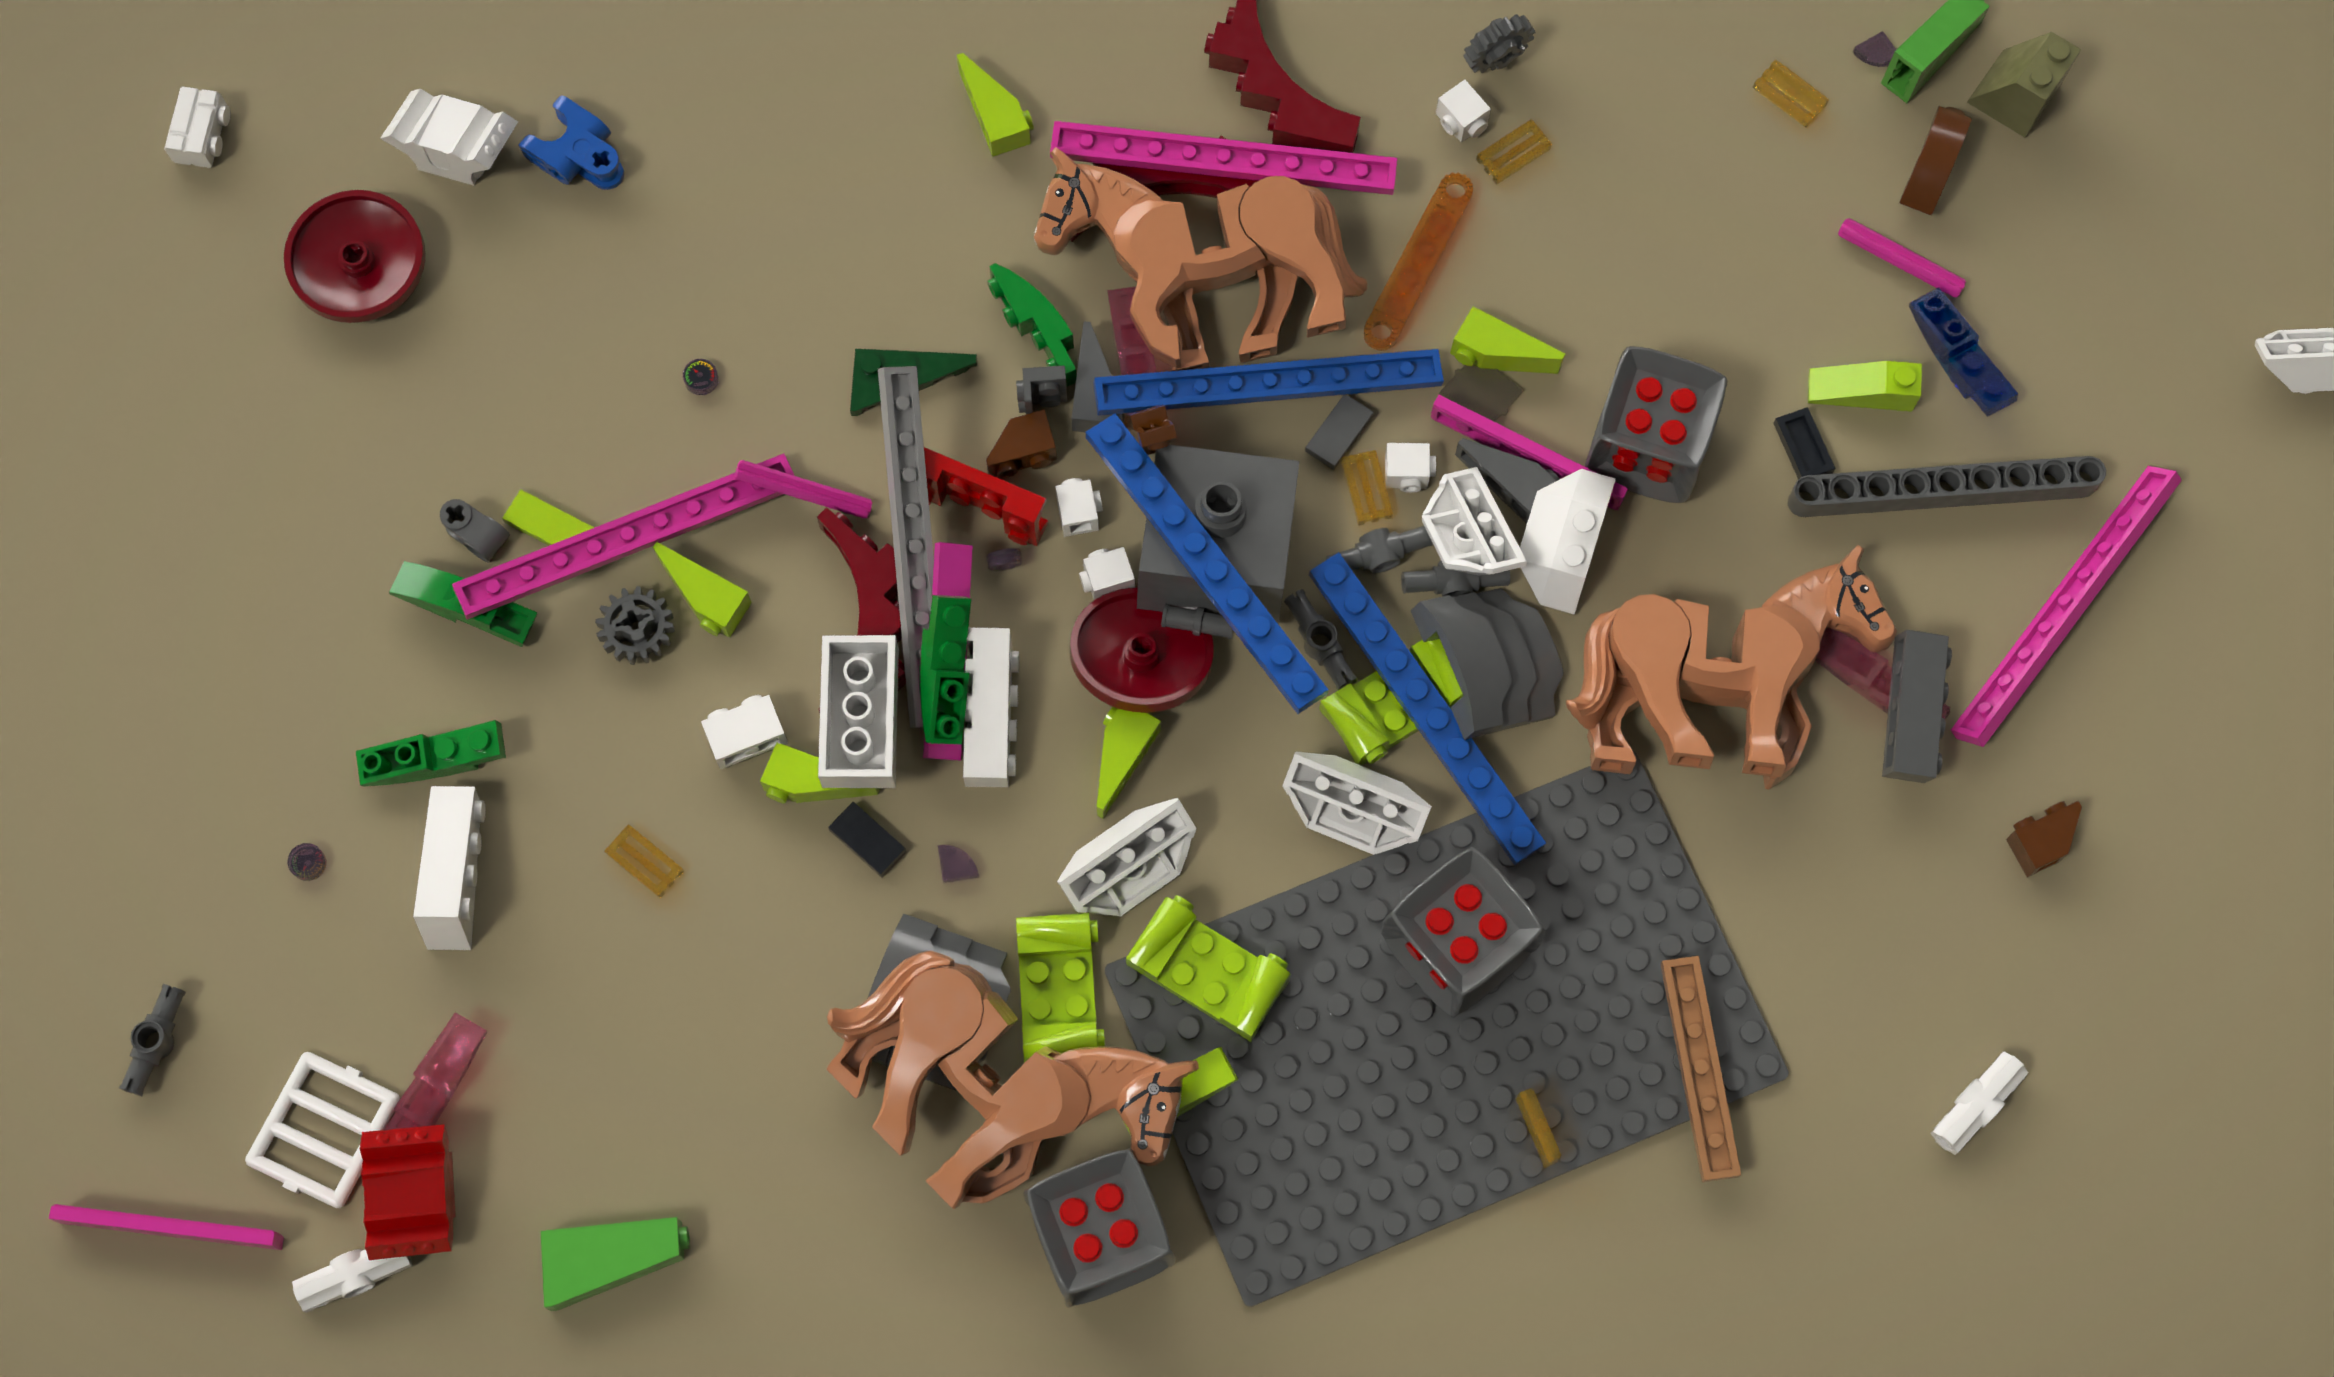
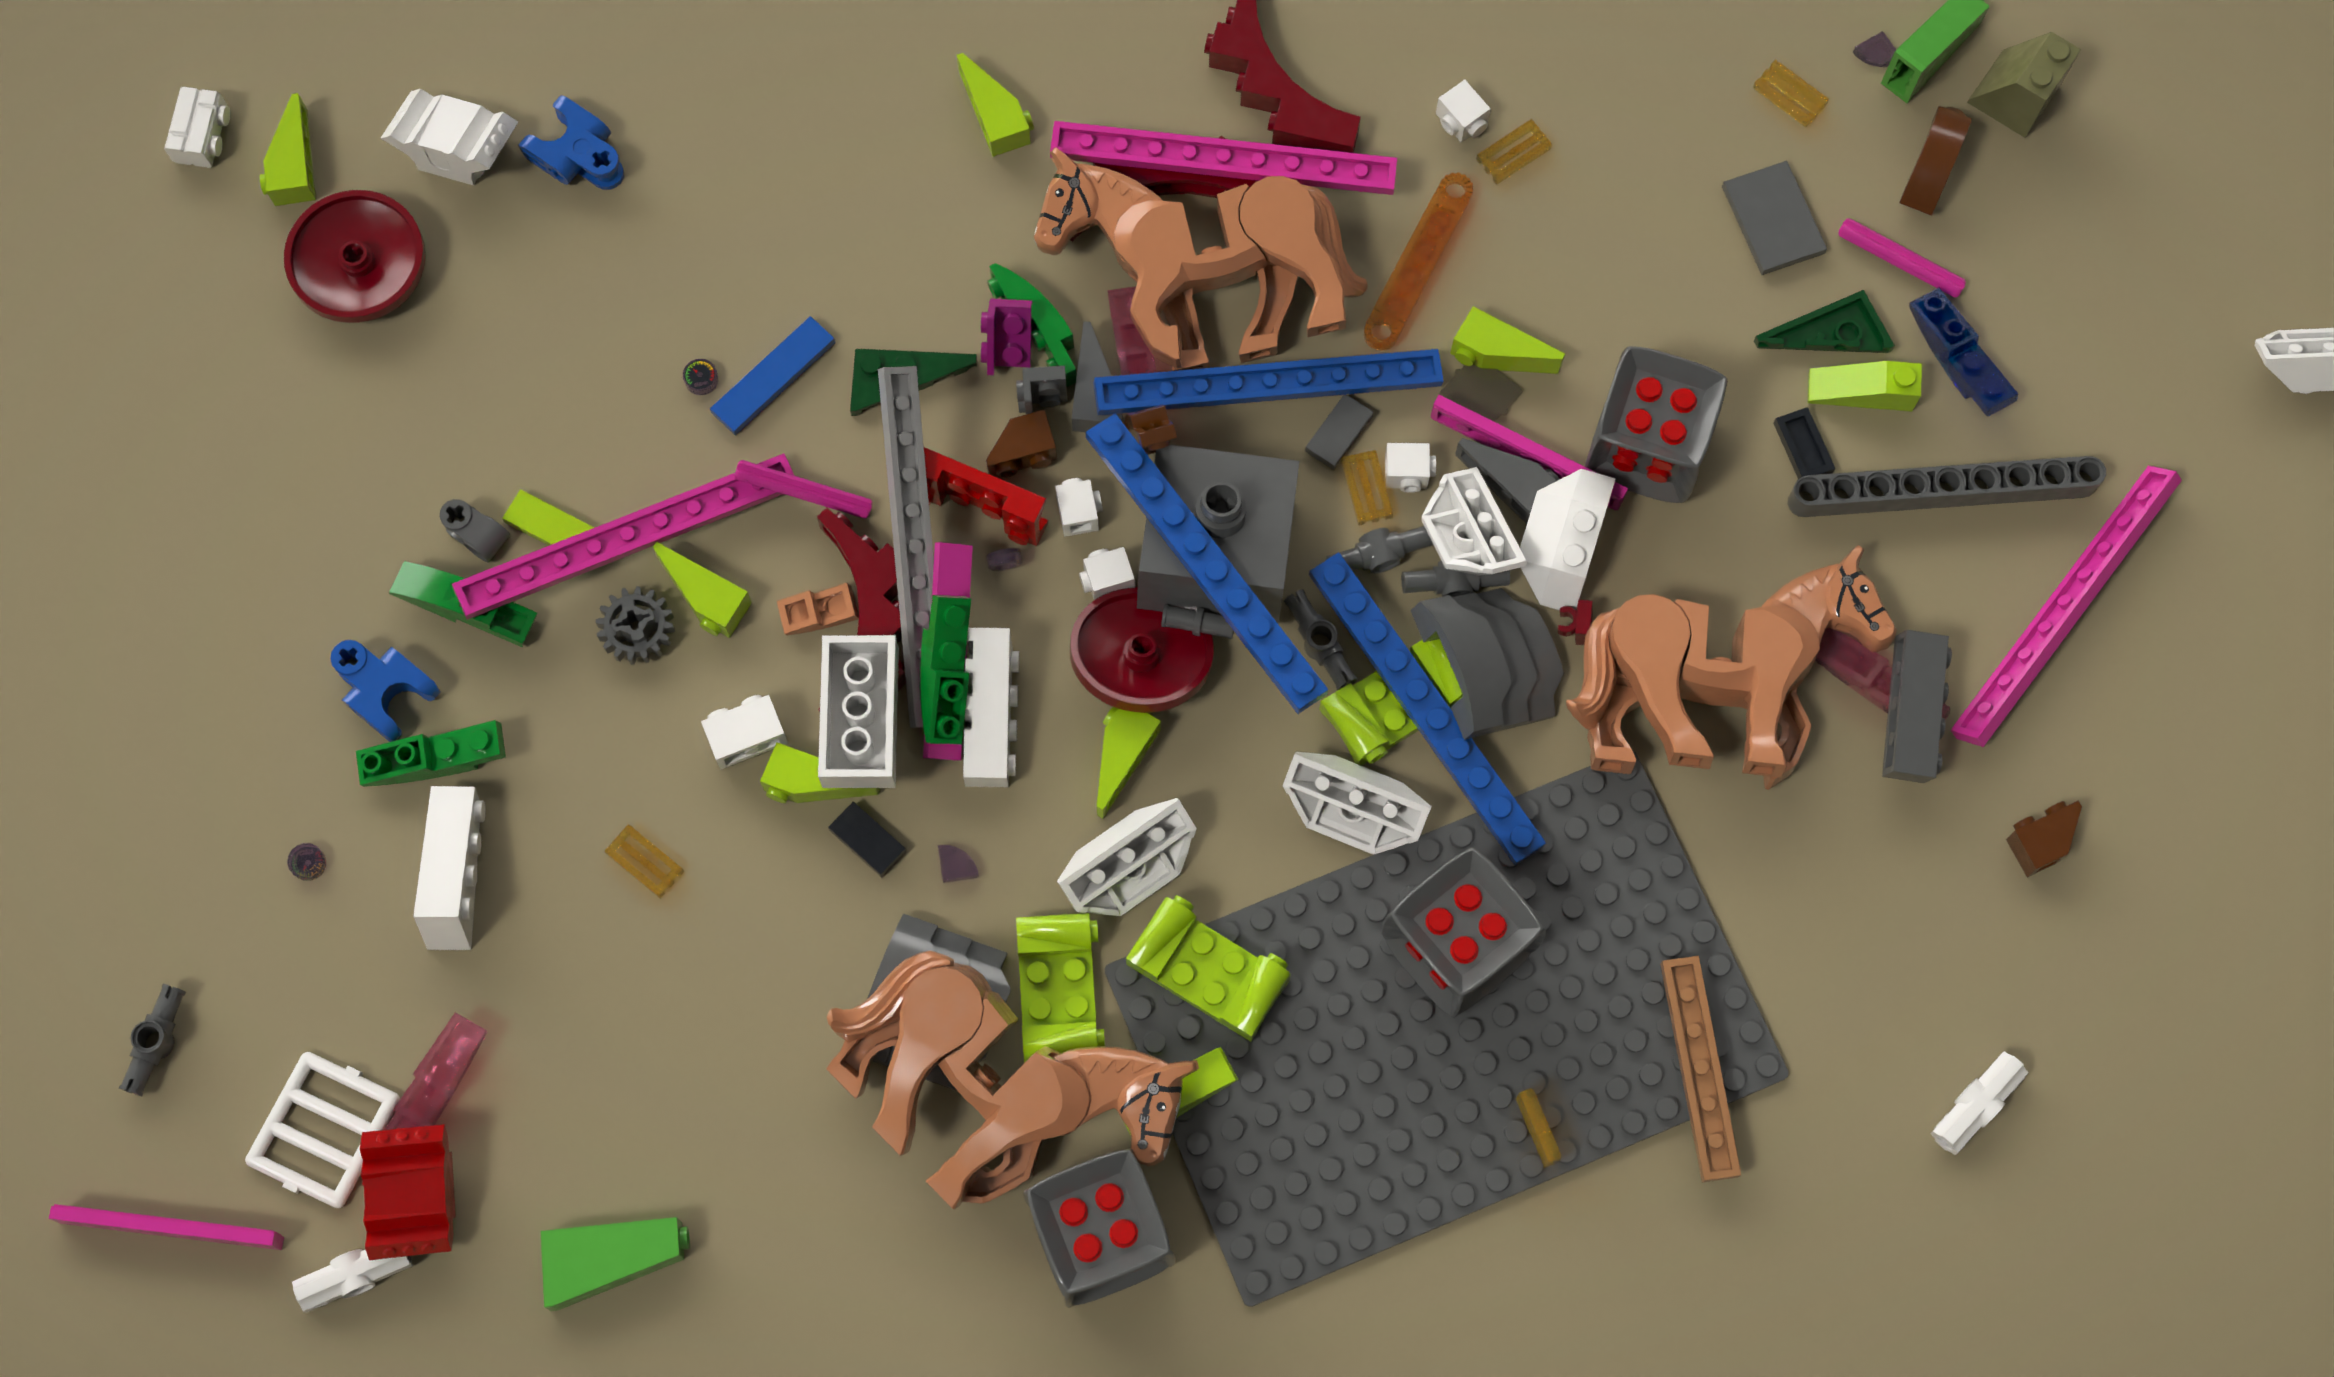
dark grey gear [1463,14,1536,73] -> none
none -> lime slope [260,93,316,206]
none -> blue piece [330,640,441,742]
none -> blue tile [710,316,835,436]
none -> nougat slope [777,583,859,636]
none -> magenta bracket [981,298,1032,376]
none -> dark red tile [1558,600,1593,645]
none -> dark grey tile [1722,161,1827,275]
none -> dark green wing [1754,290,1895,353]

